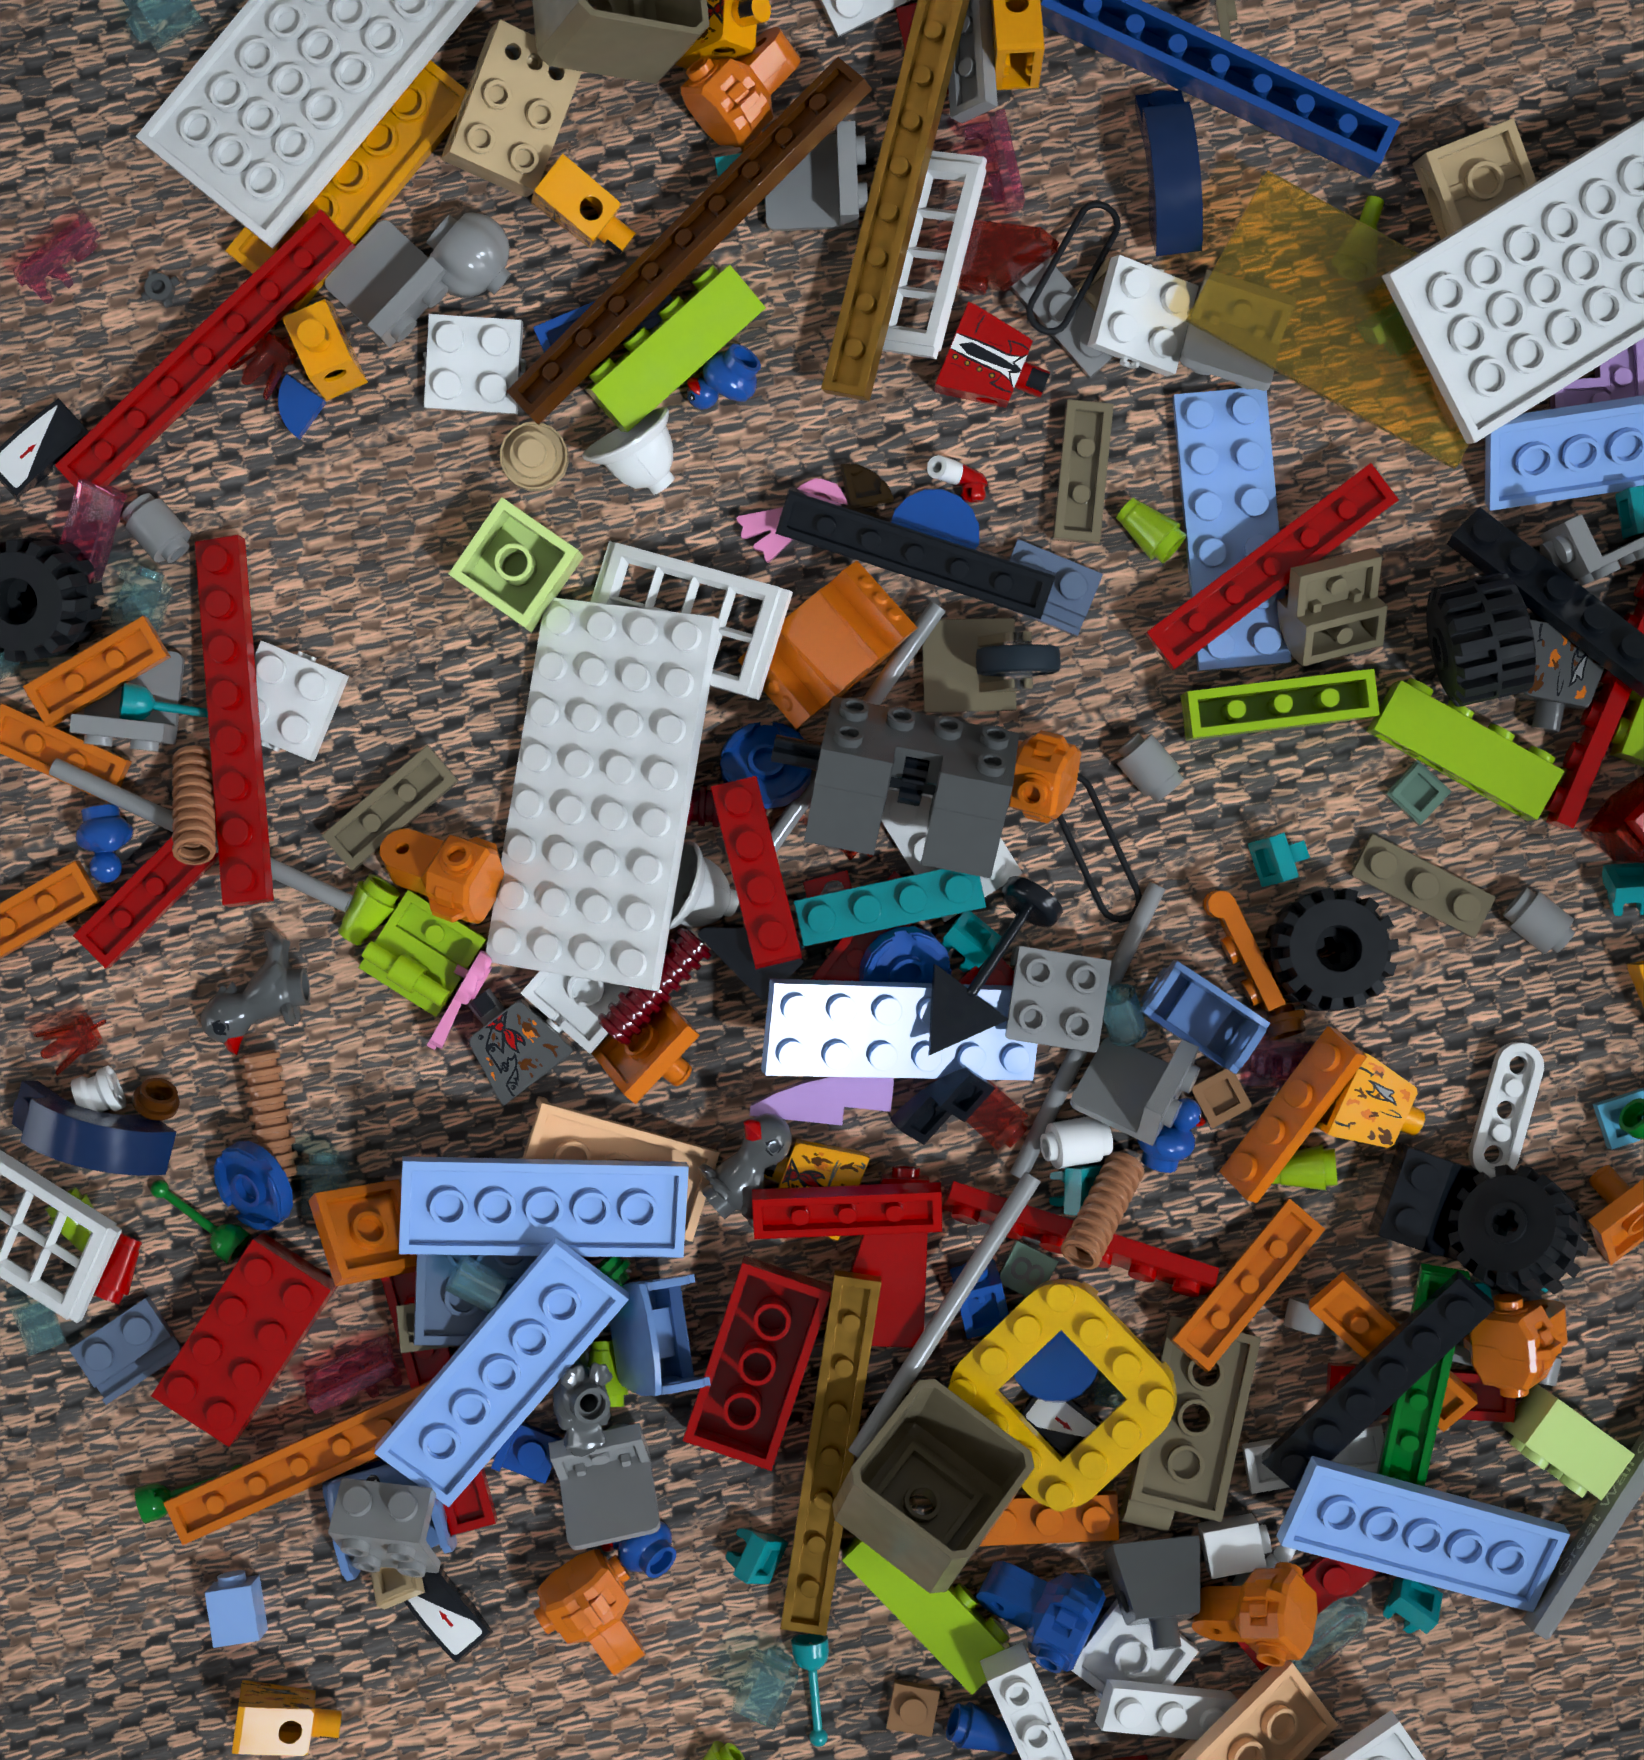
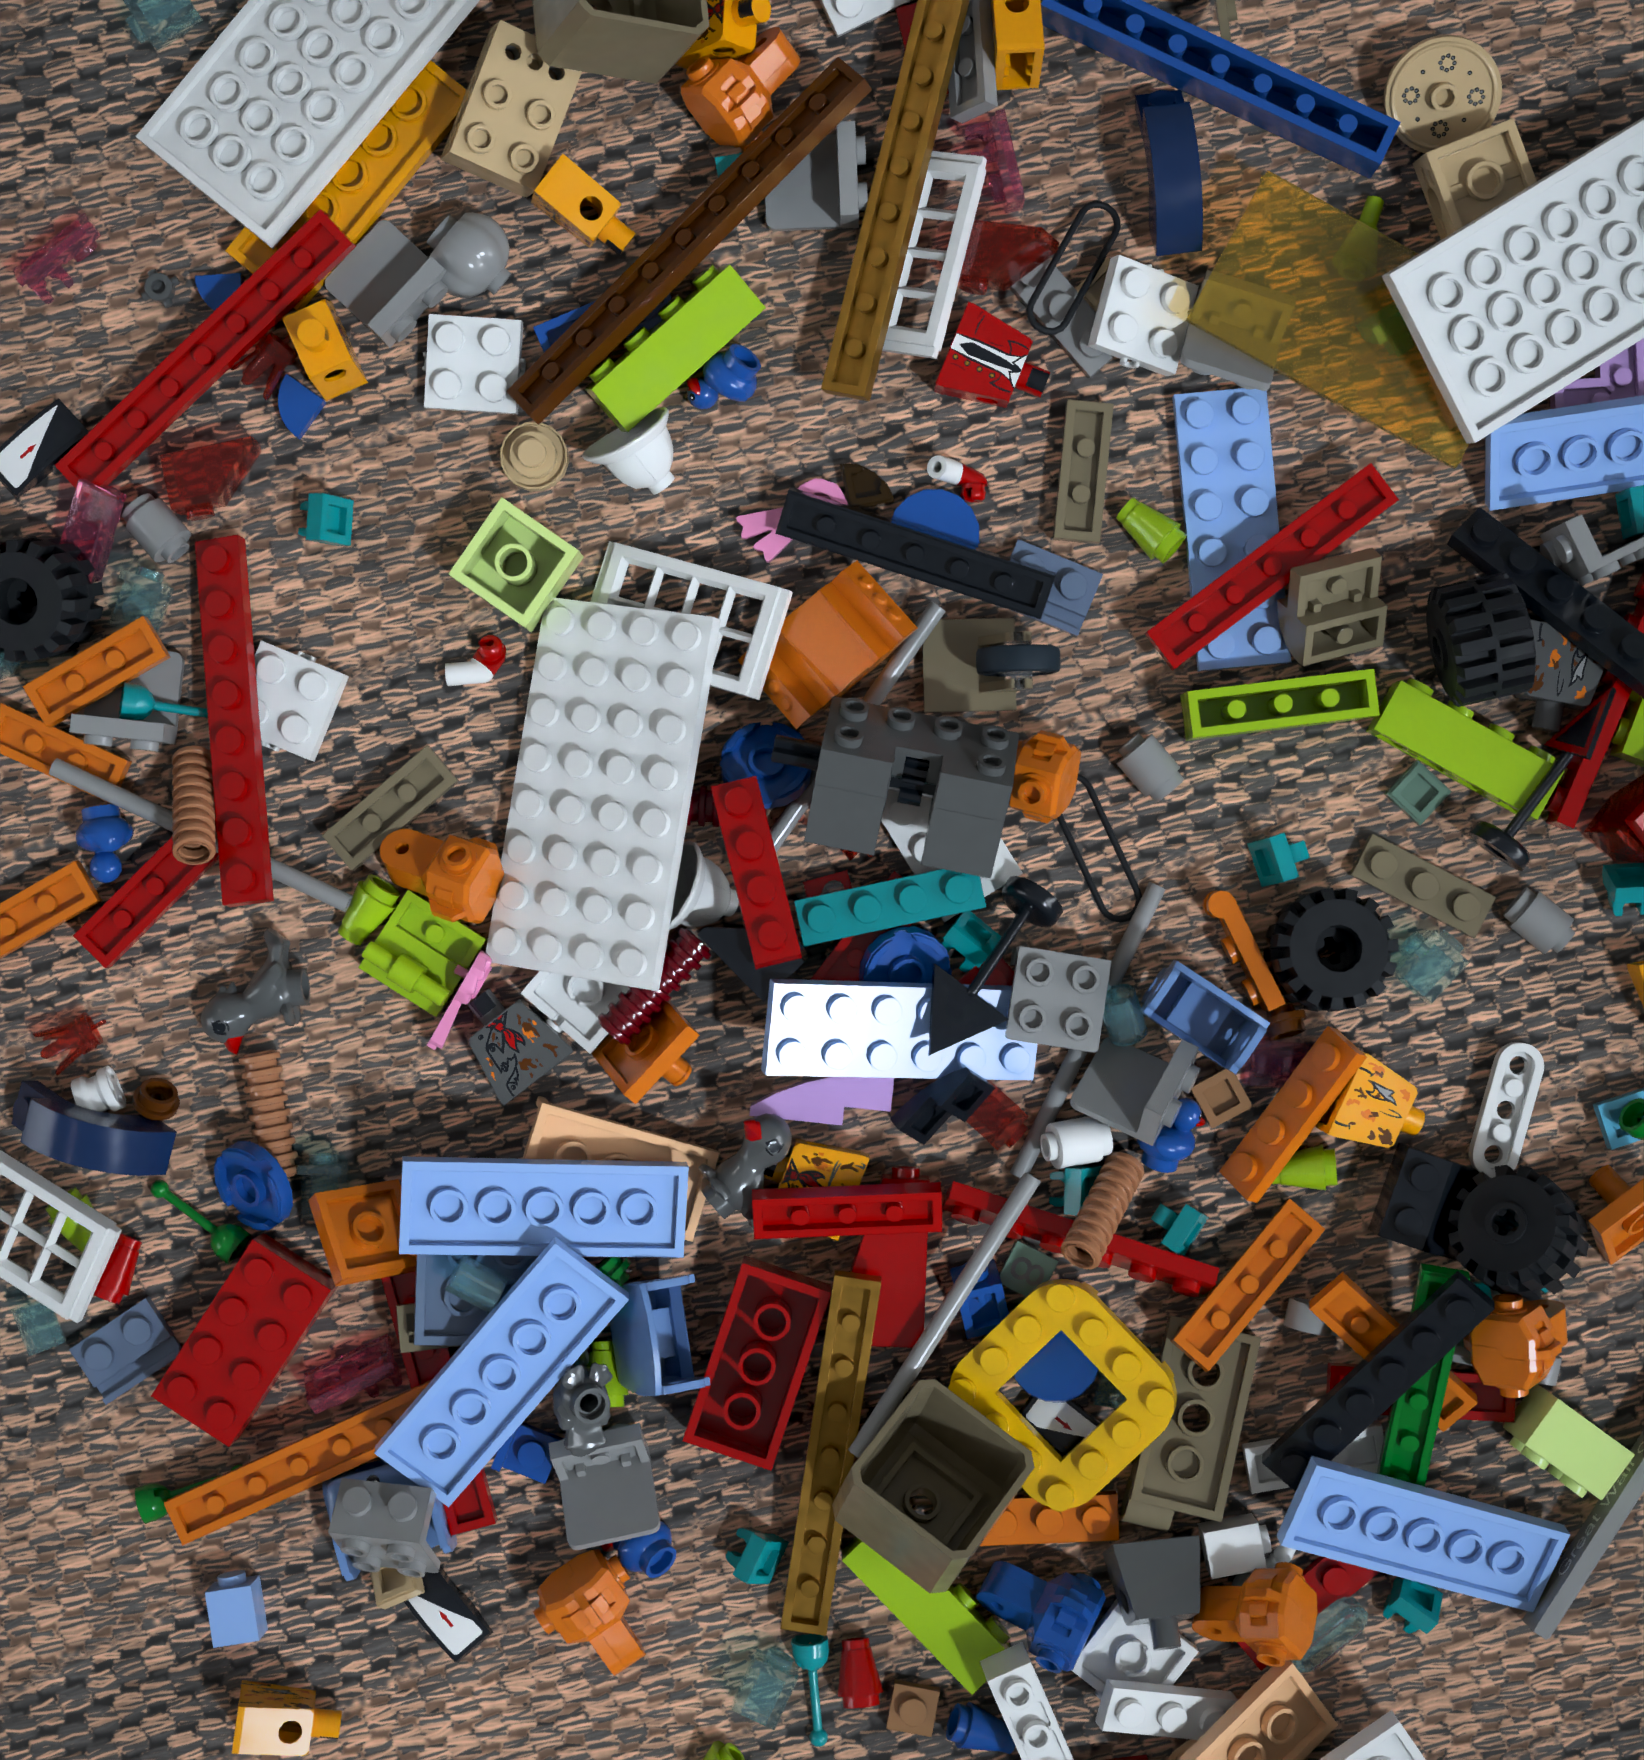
none -> clear red slope [160,436,262,521]
none -> blue tile [195,273,244,311]
none -> teal tile [298,493,354,546]
none -> arm [445,635,506,686]
none -> red cone [837,1637,883,1709]
none -> teal tile [1151,1203,1209,1256]
none -> tan shield [1384,35,1502,153]
none -> clear light blue brick [1394,930,1470,1004]
none -> black piece [1468,687,1616,871]

